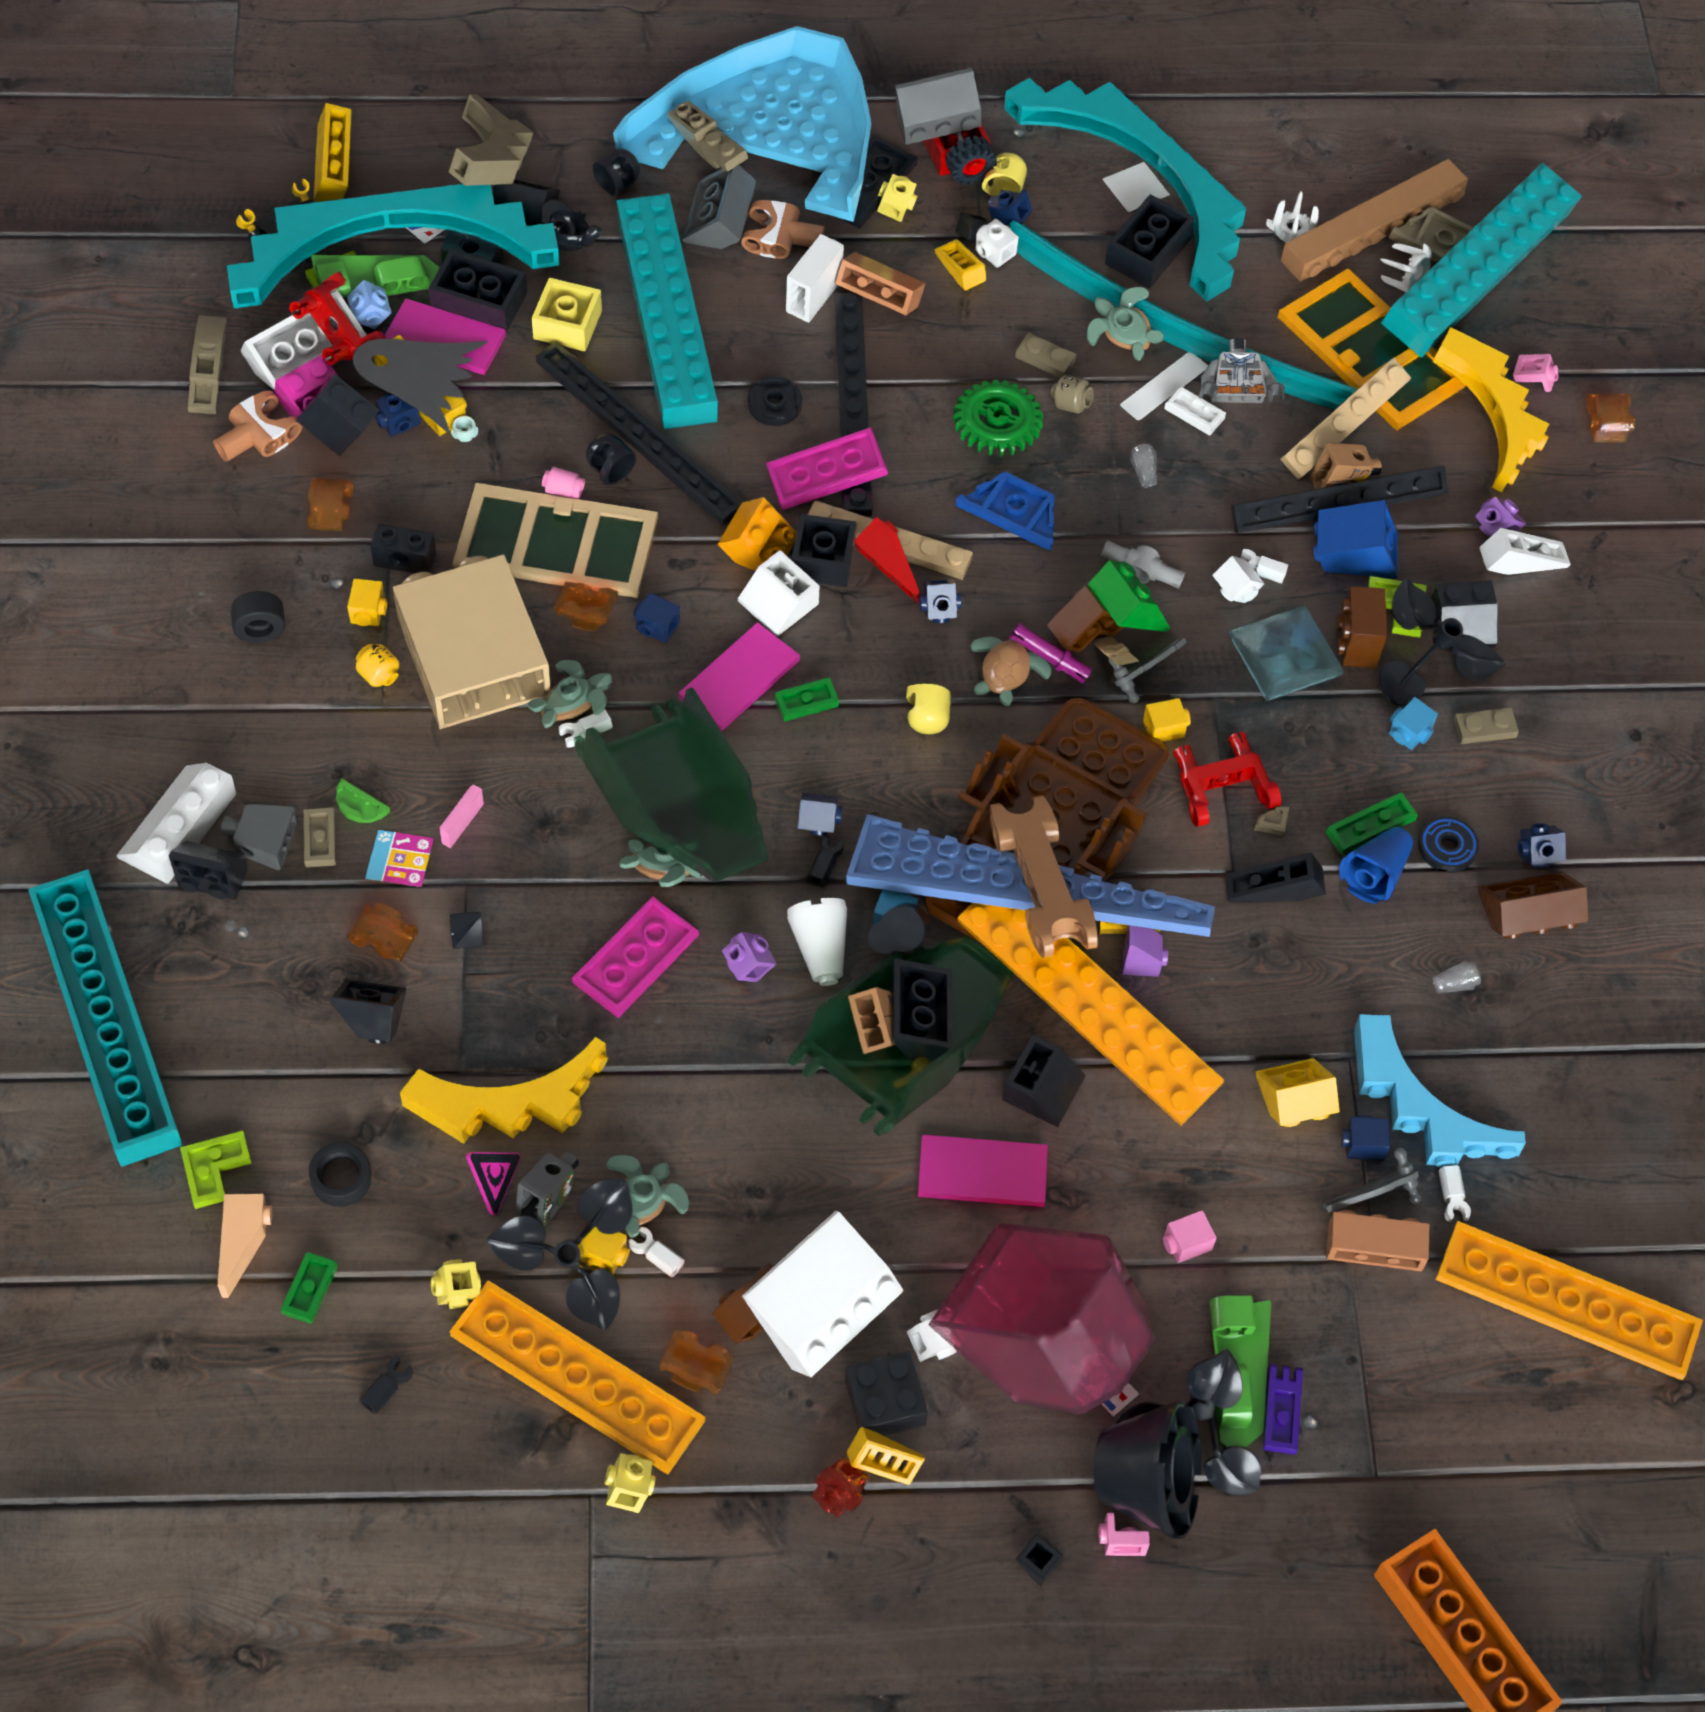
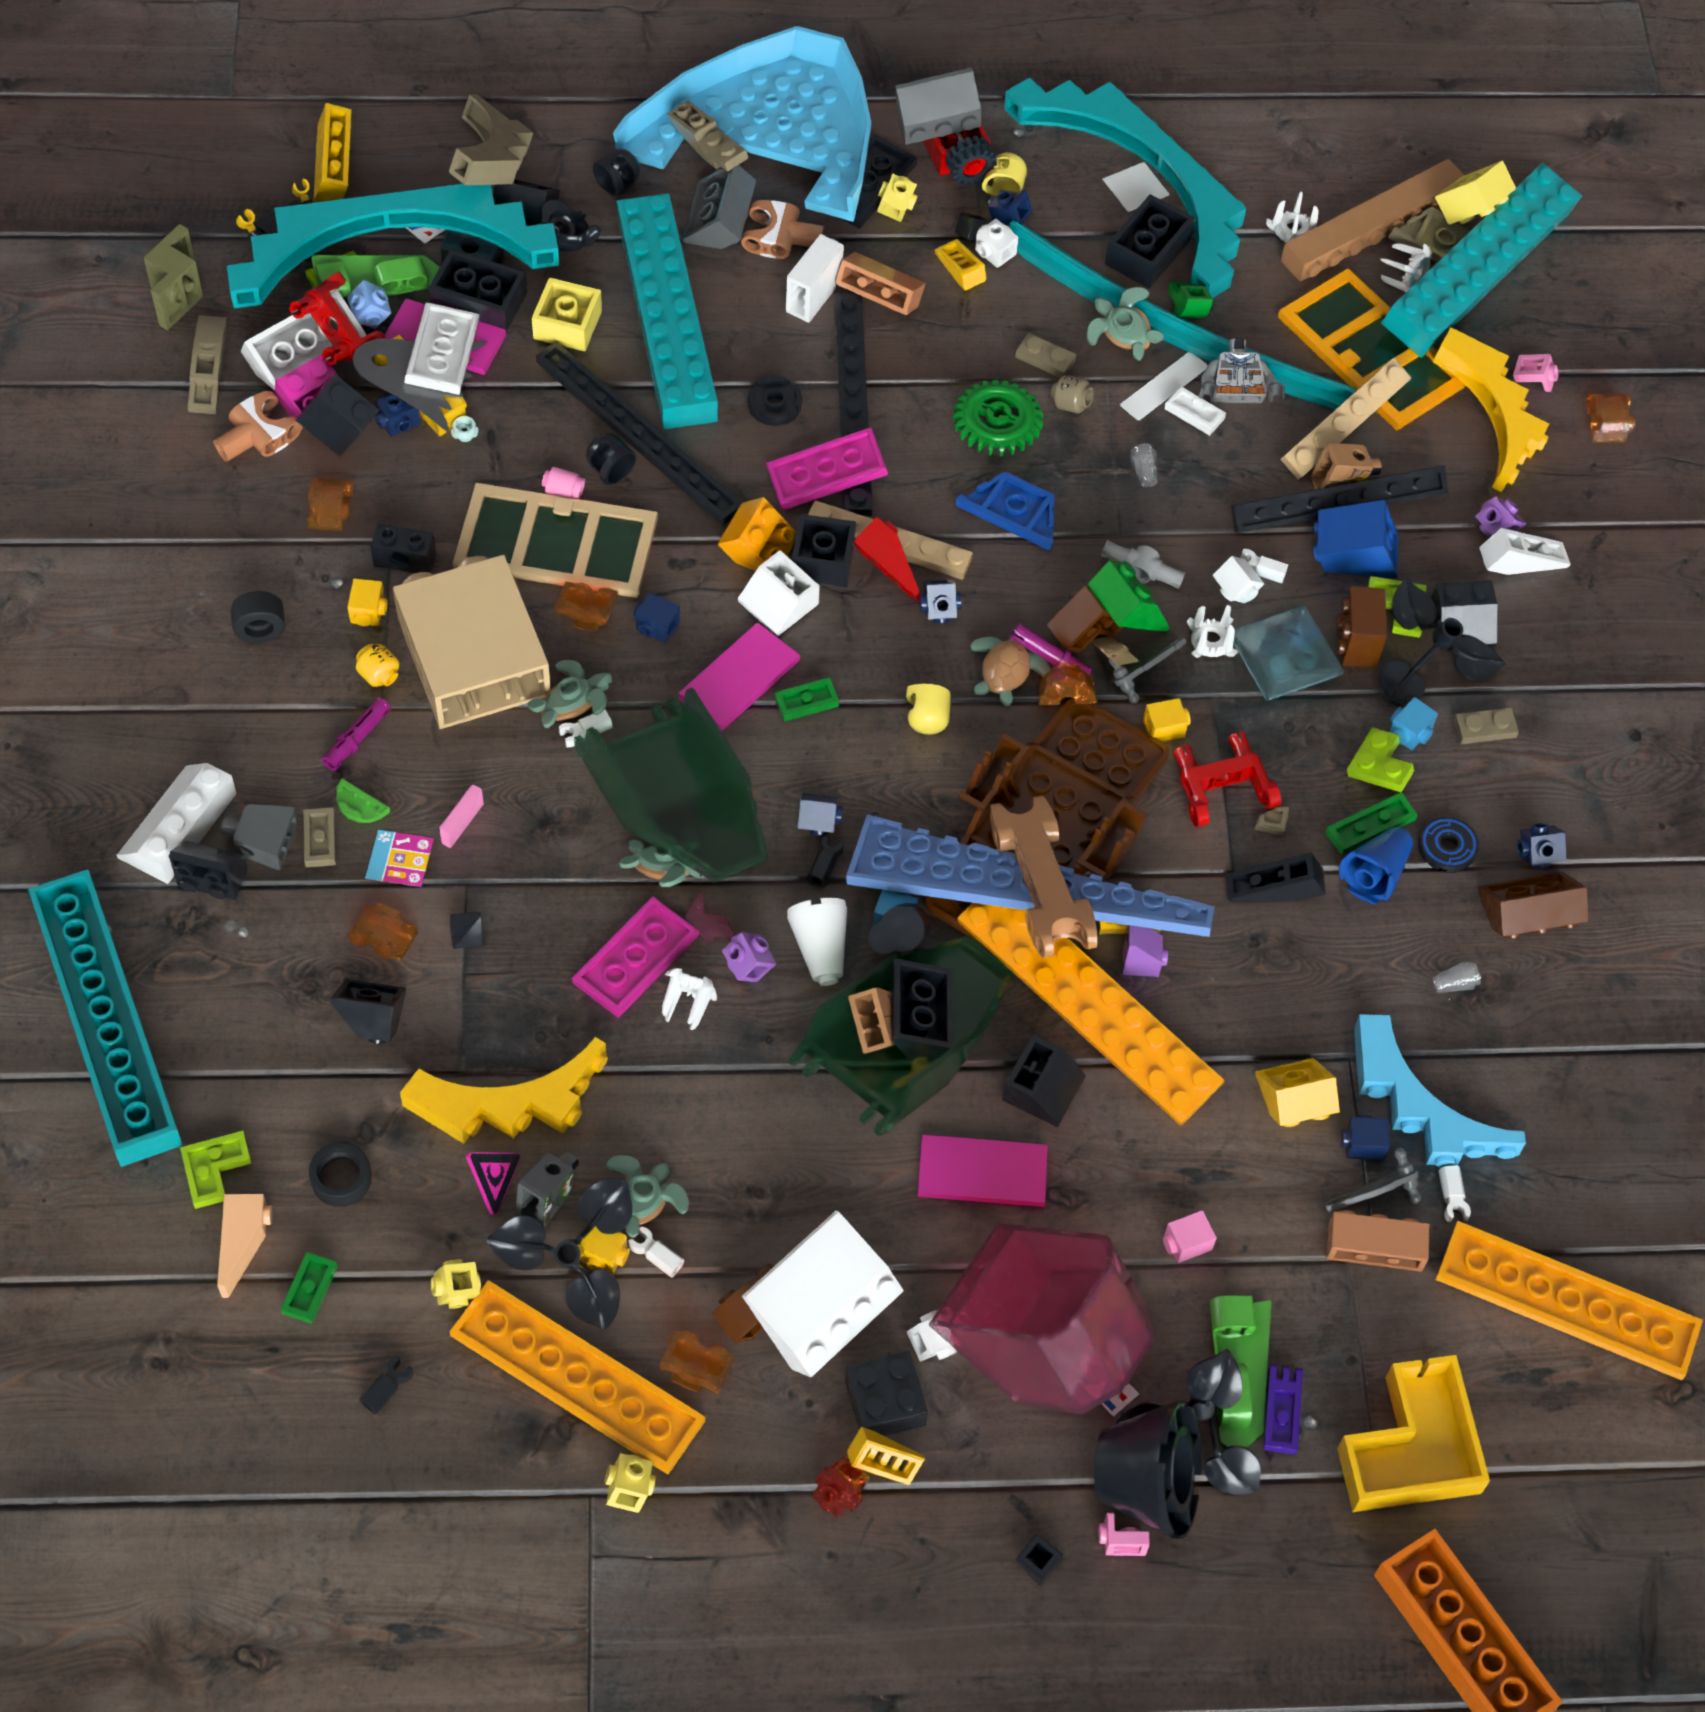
none -> olive bracket [144,224,203,331]
none -> magenta pin [321,697,391,771]
none -> white tile [405,302,480,395]
none -> white piece [662,968,717,1030]
none -> clear pink piece [686,893,734,945]
none -> clear orange cylinder [1038,663,1097,705]
none -> green brick [1167,282,1213,318]
none -> white piece [1187,605,1238,658]
none -> yellow piece [1337,1355,1490,1512]
none -> lime plate [1347,727,1414,793]
none -> light yellow brick [1435,160,1516,225]

